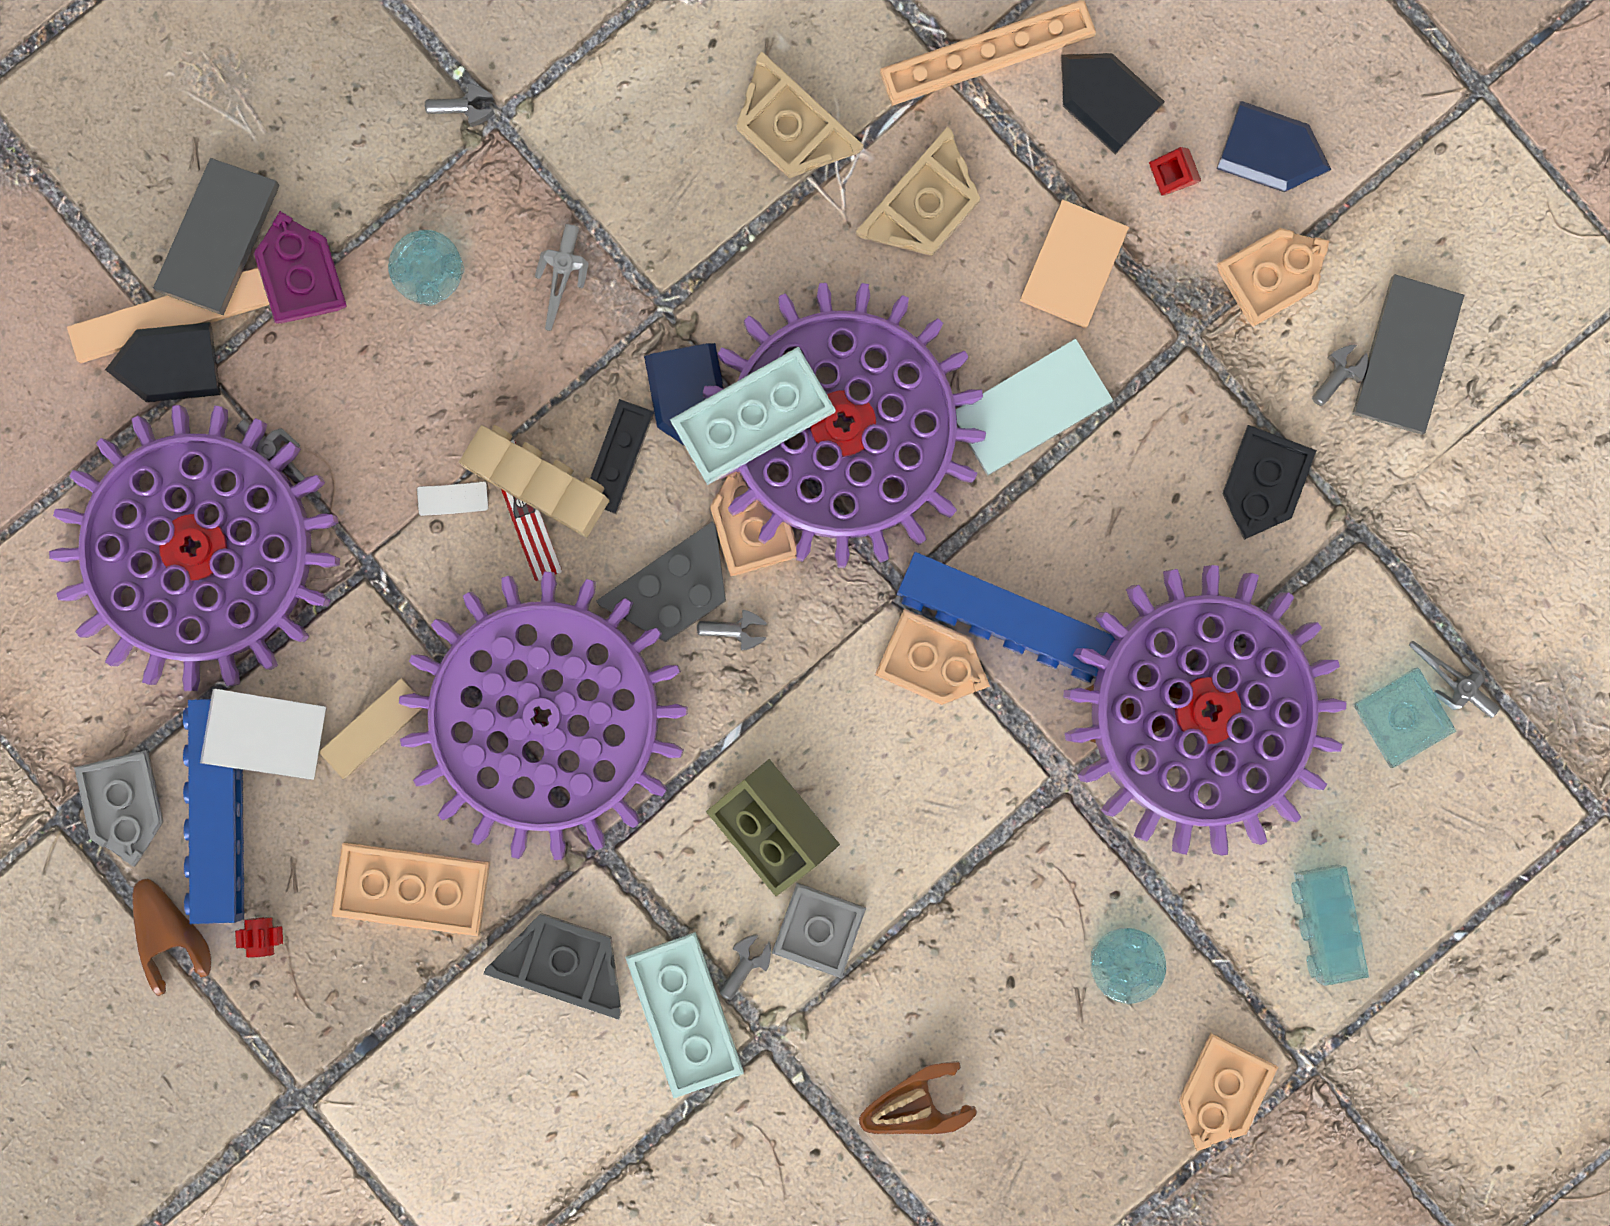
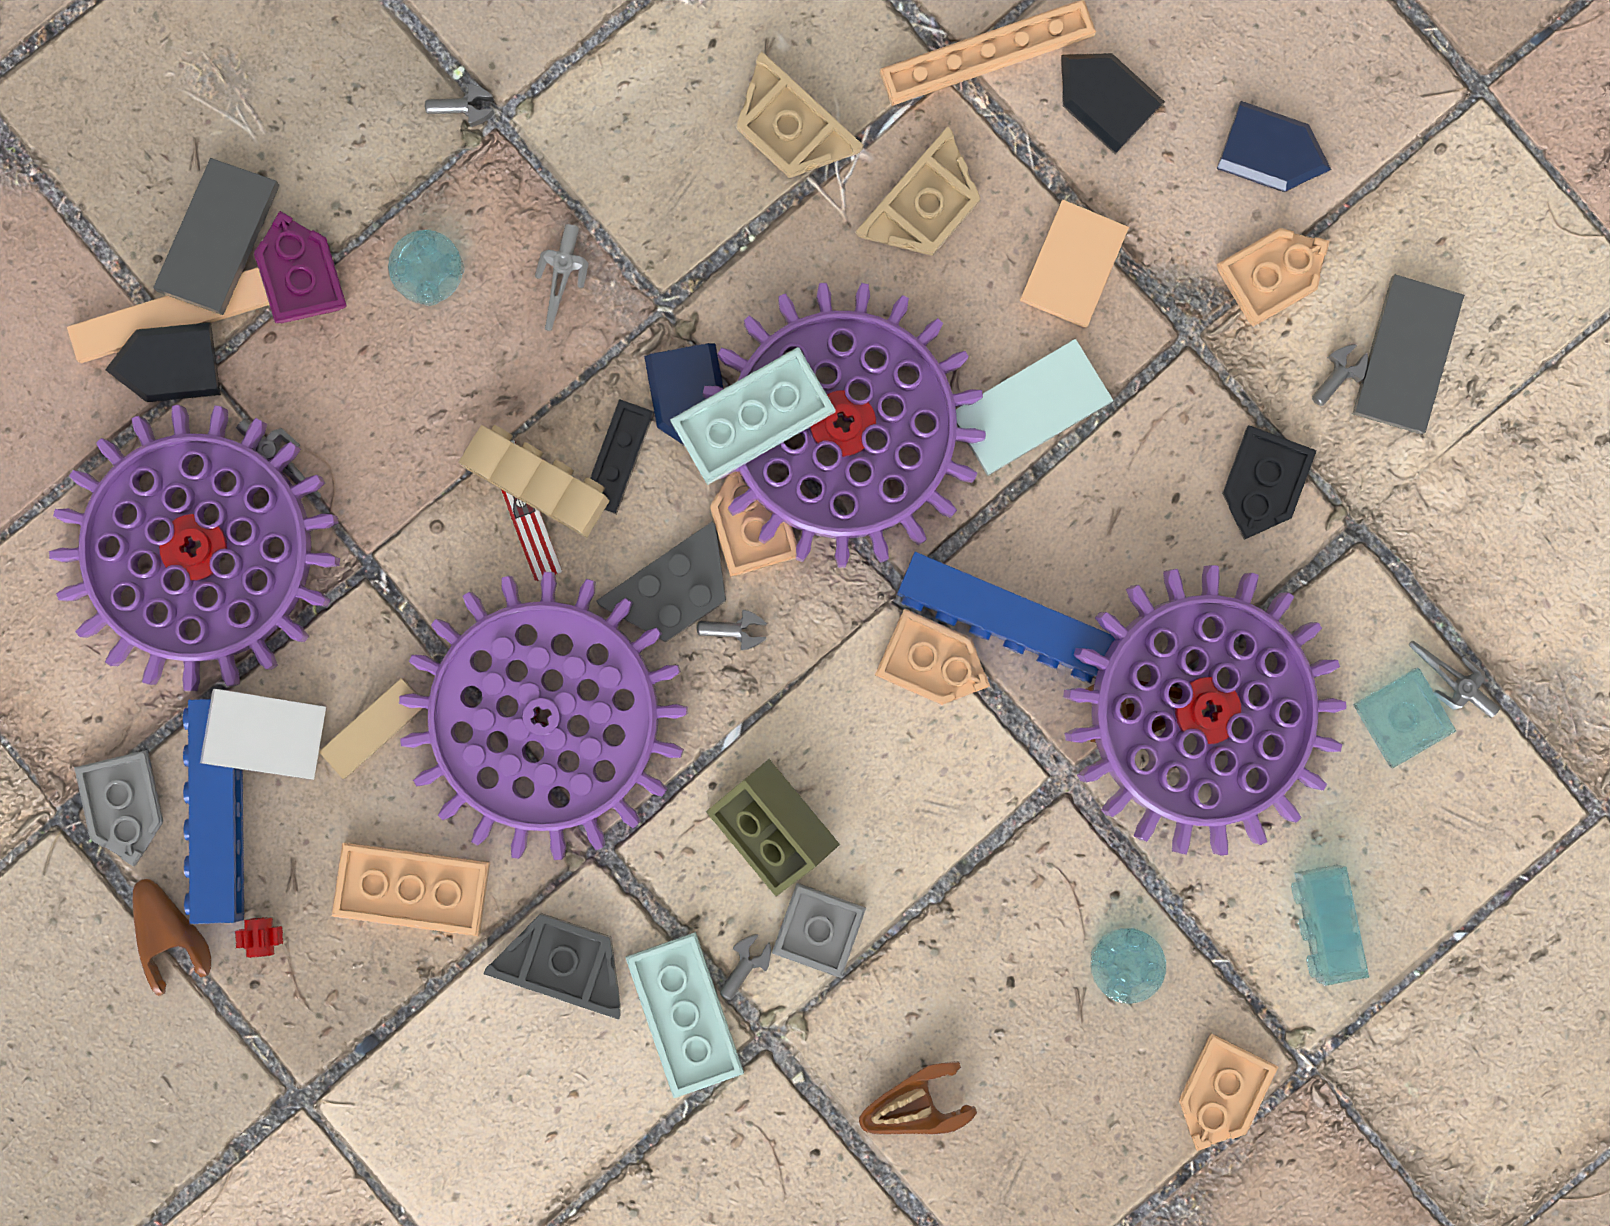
white sticker [417,482,488,516] -> none
red slope [1149,147,1201,196] -> none

